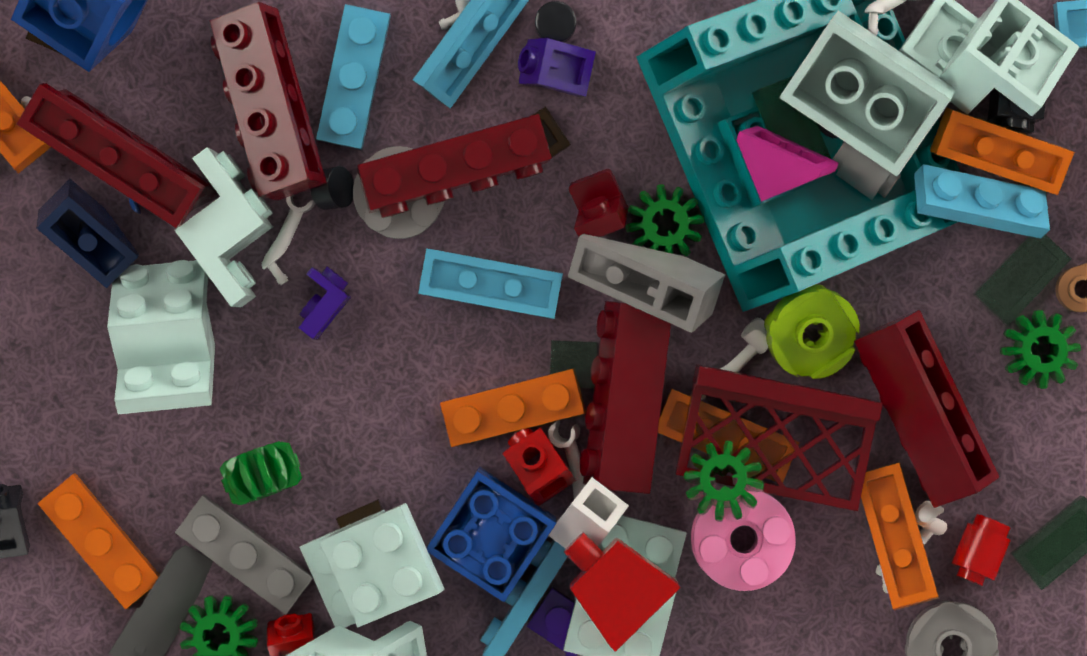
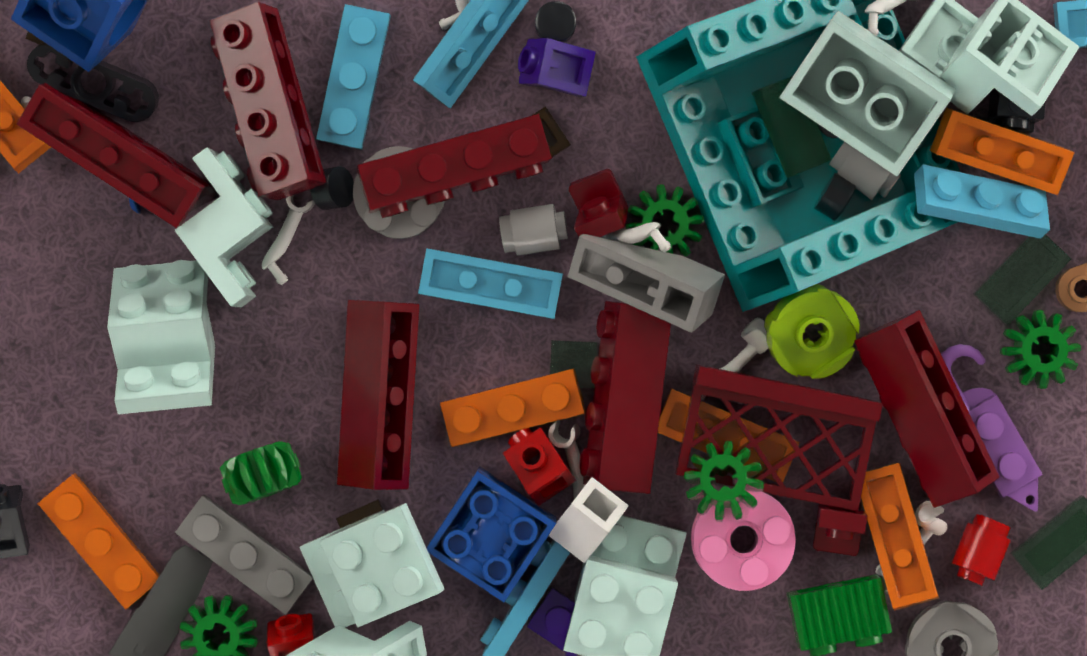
dark blue slope [36,179,139,288] -> none
dark purple bracket [298,266,351,340] -> none
red torso [563,532,681,652] -> none
dark pink slope [736,126,839,202] -> none
none -> black beam [27,42,159,122]
none -> dark red brick [337,300,420,490]
none -> light grey brick [499,204,568,256]
none -> white piece [603,222,671,253]
none -> green brick [787,574,892,656]
none -> dark red bracket [813,504,868,556]
none -> black piece [814,173,856,220]
none -> medium lavender plate [941,344,1043,512]

